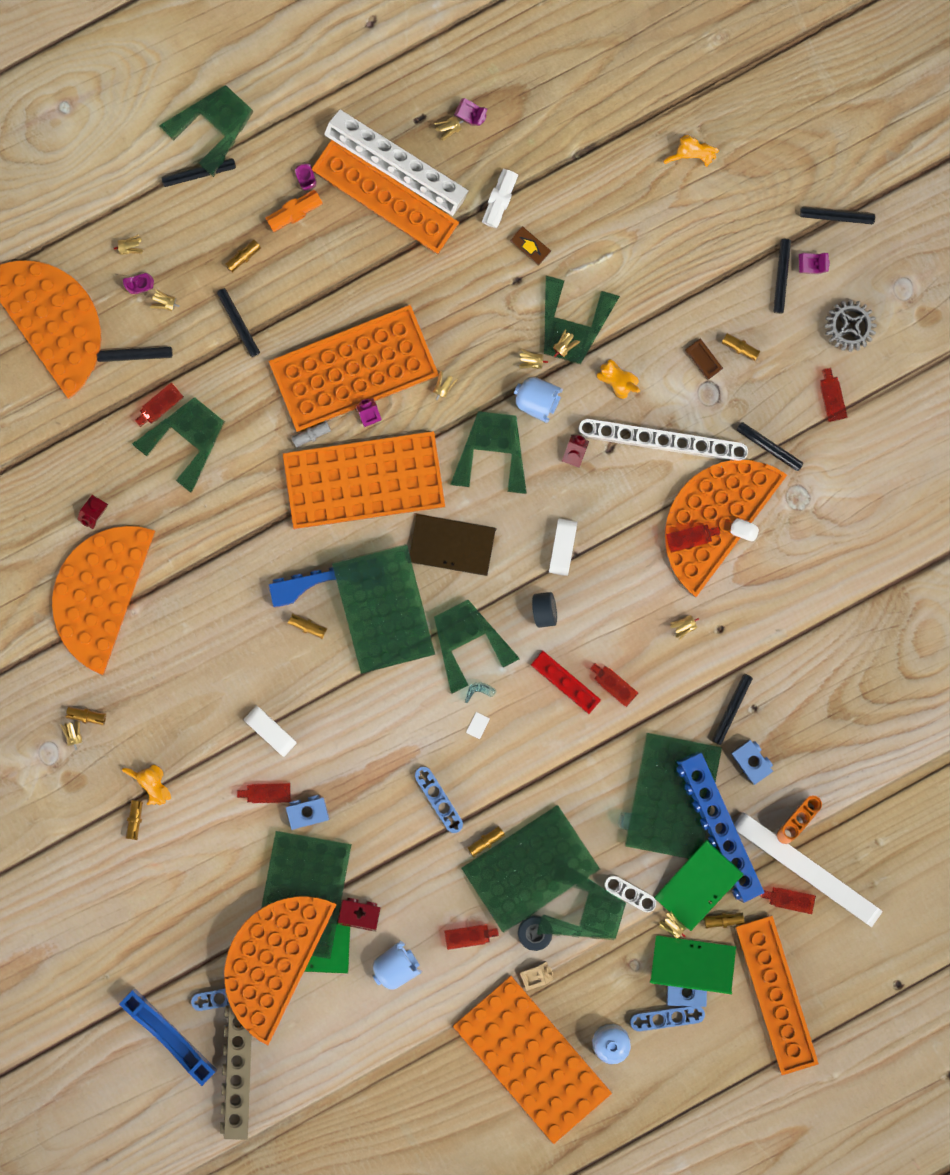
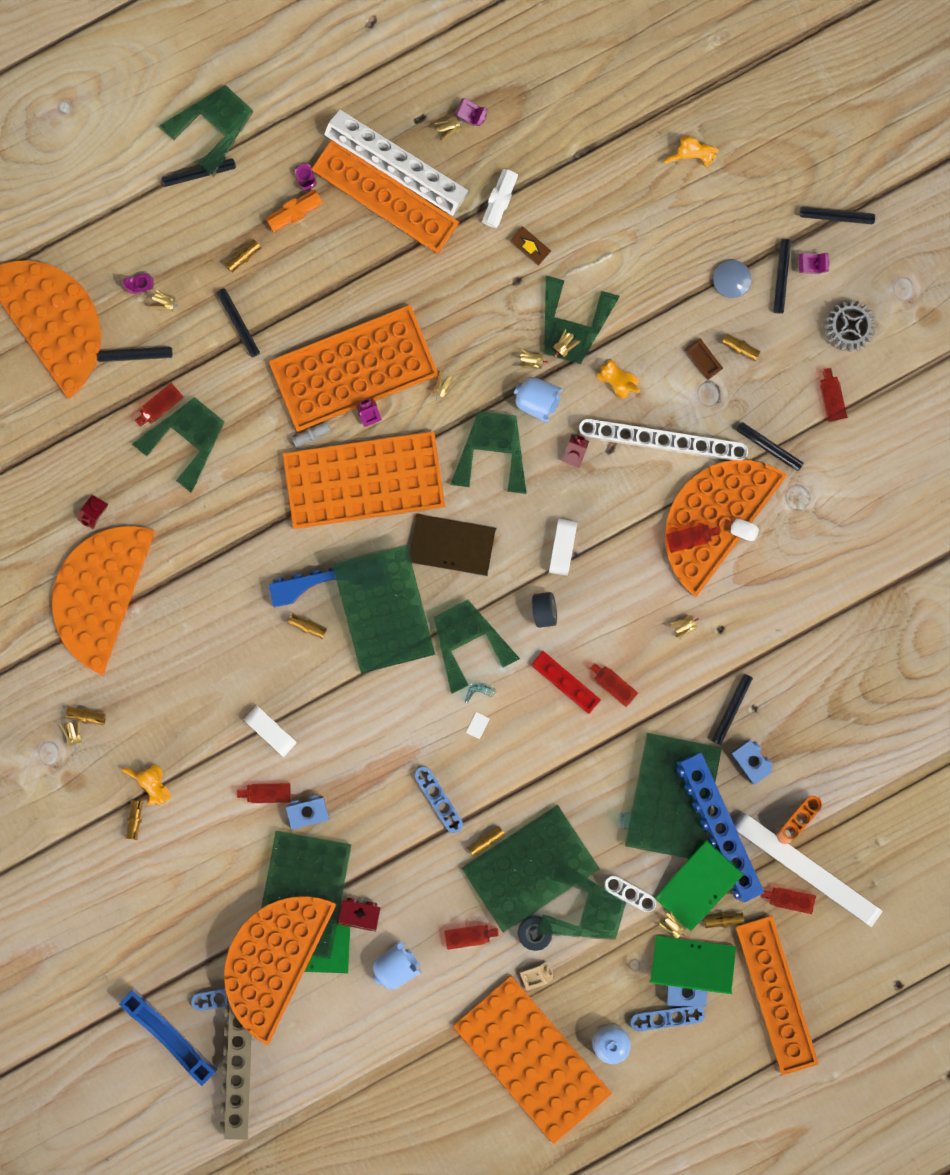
pearl gold piece [114,234,143,255] -> none
none -> sand blue dish [713,260,751,298]

